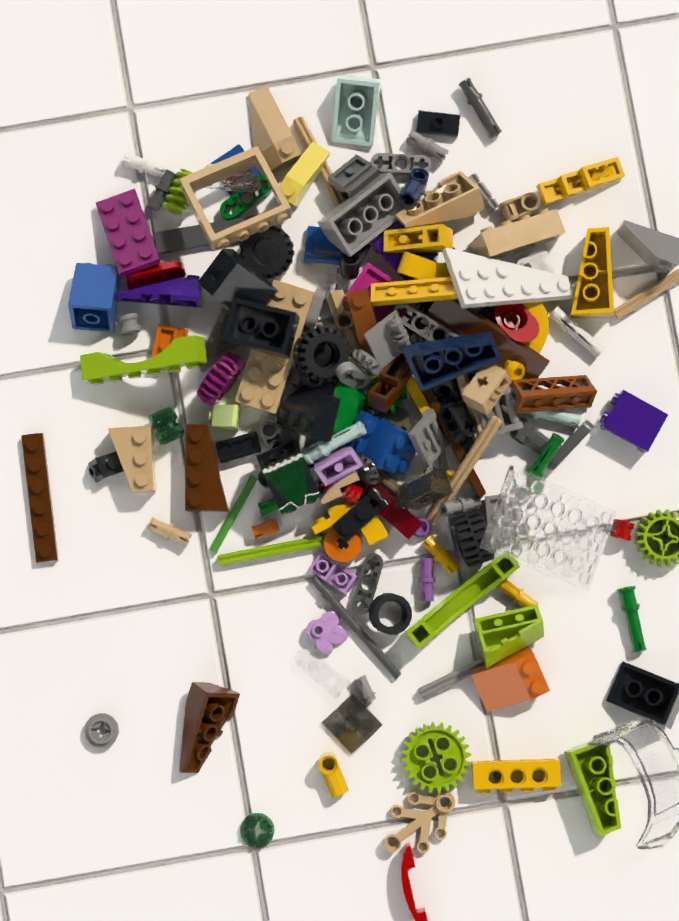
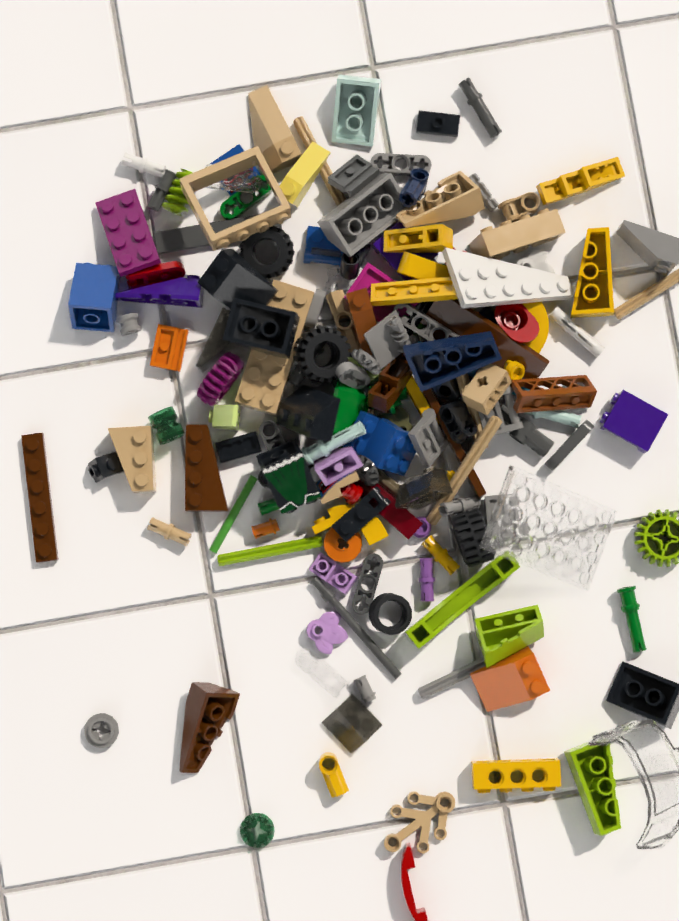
lime arch [80,335,207,385] -> none
lime gear [401,722,472,793] -> none
light grey pin [406,129,449,162] -> none
yellow axle [498,579,539,608] -> none
green pin [516,433,565,495] -> none
red wheel [609,519,635,541] -> none

